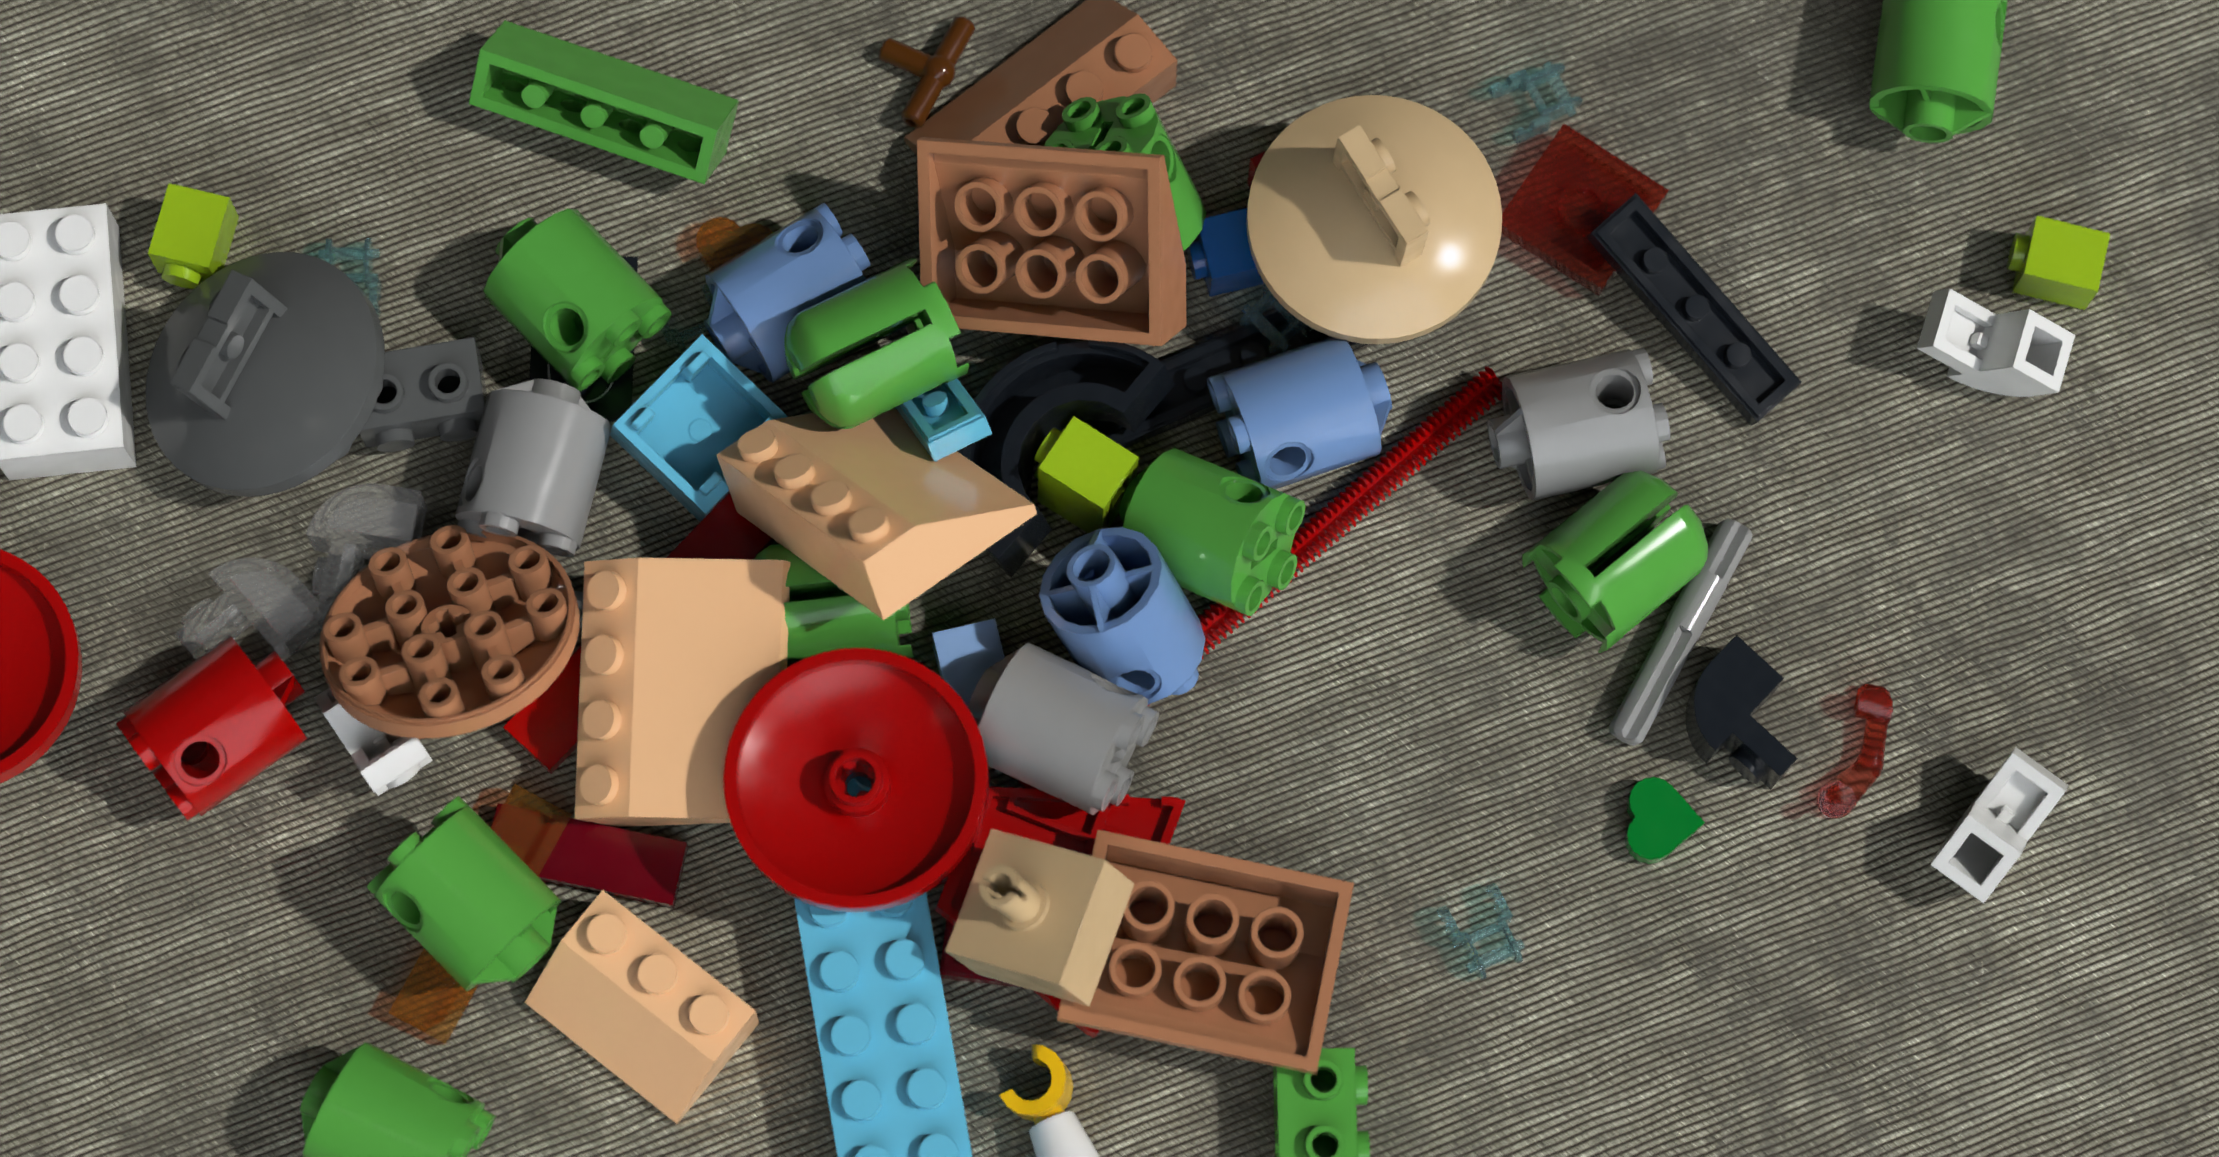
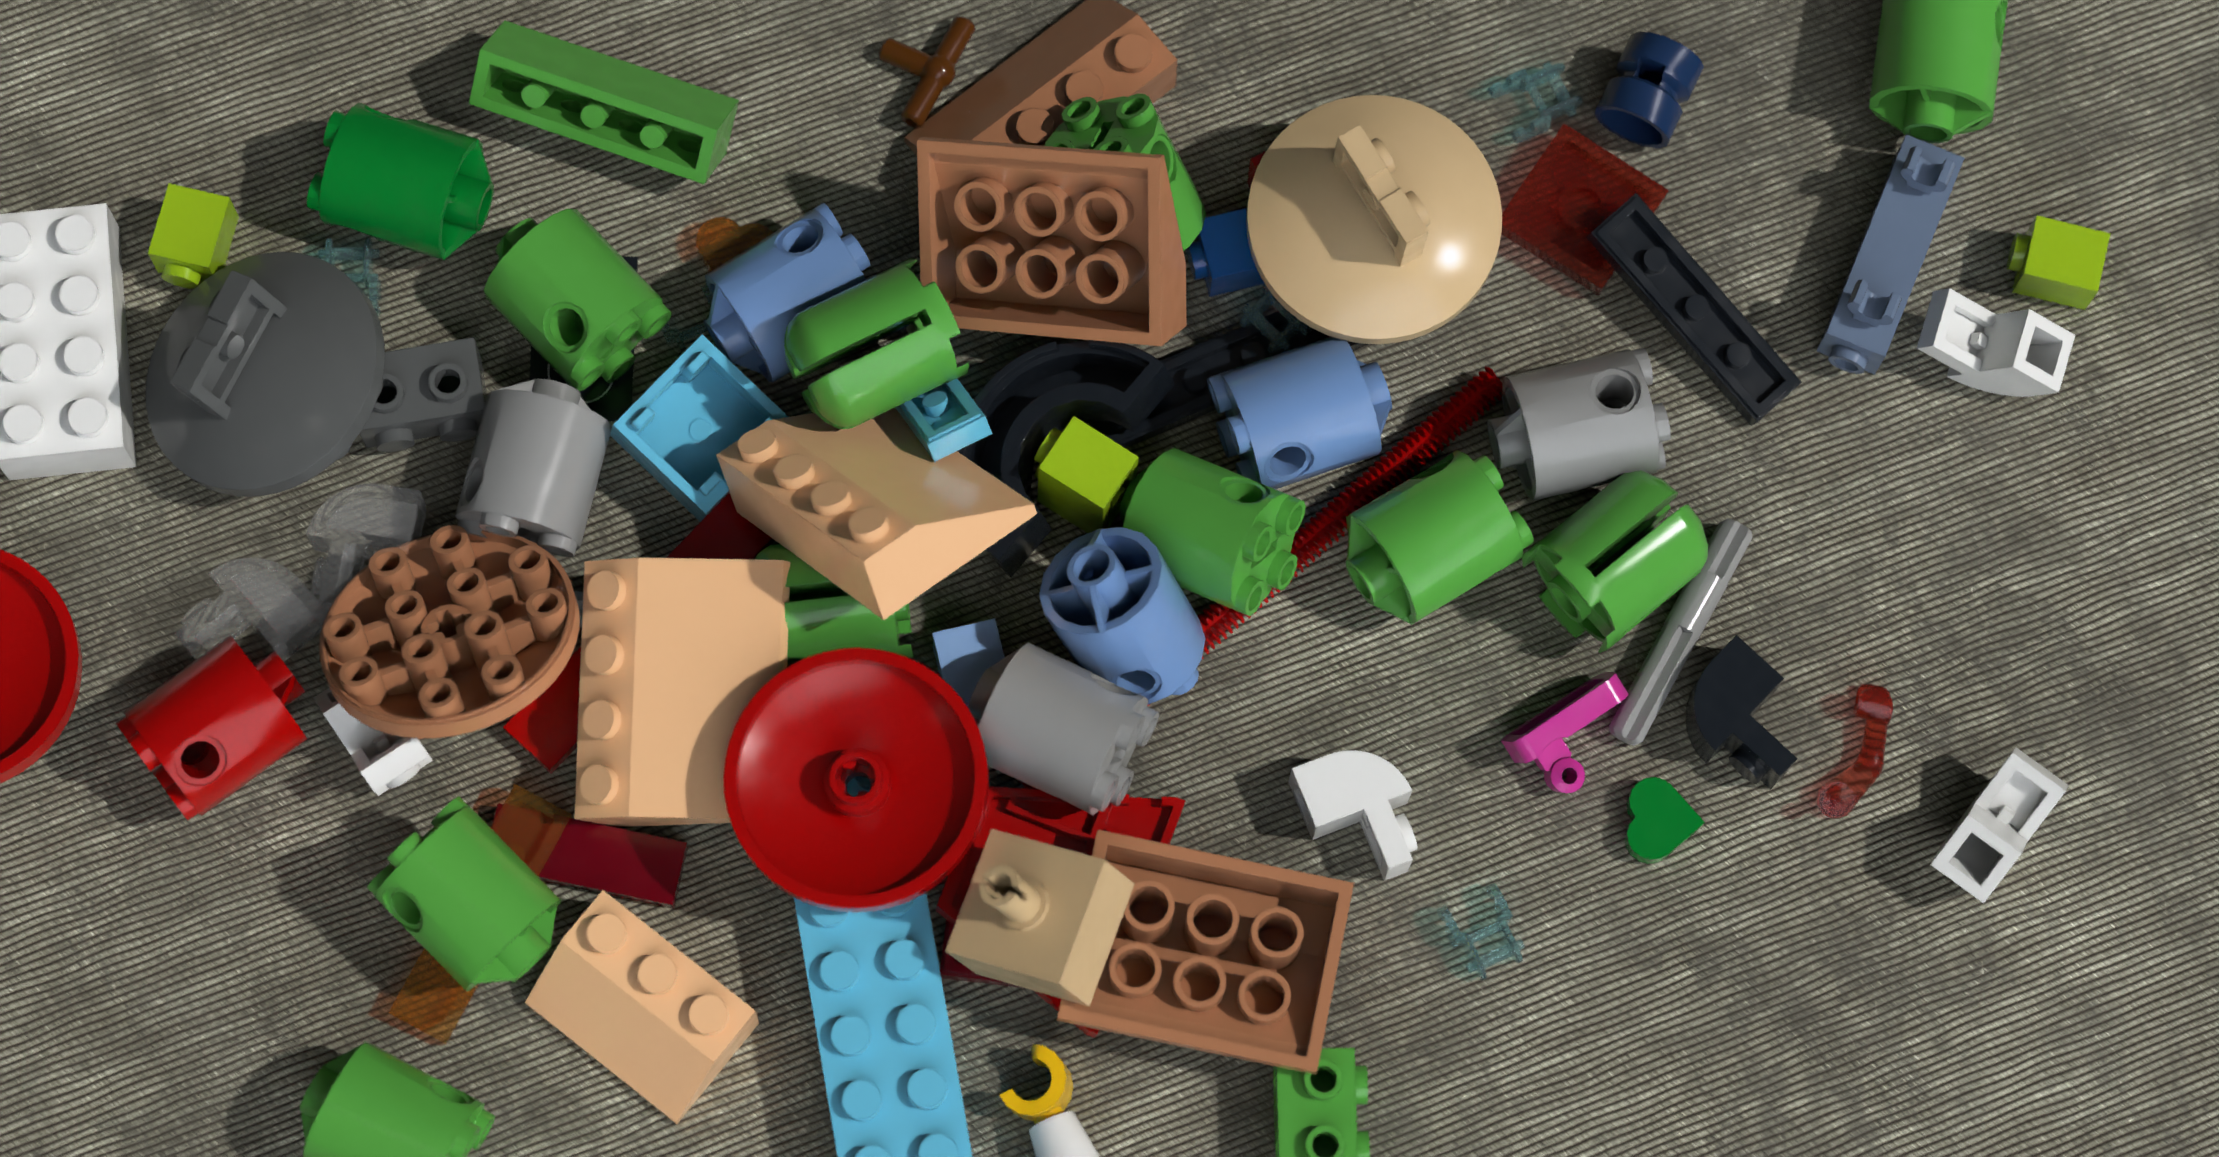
none -> green cylinder [306,103,494,260]
none -> white brick [1288,750,1418,881]
none -> bright green cylinder [1346,450,1534,625]
none -> dark pink piece [1501,672,1629,793]
none -> dark blue wheel [1594,31,1704,149]
none -> sand blue brick [1816,134,1965,375]

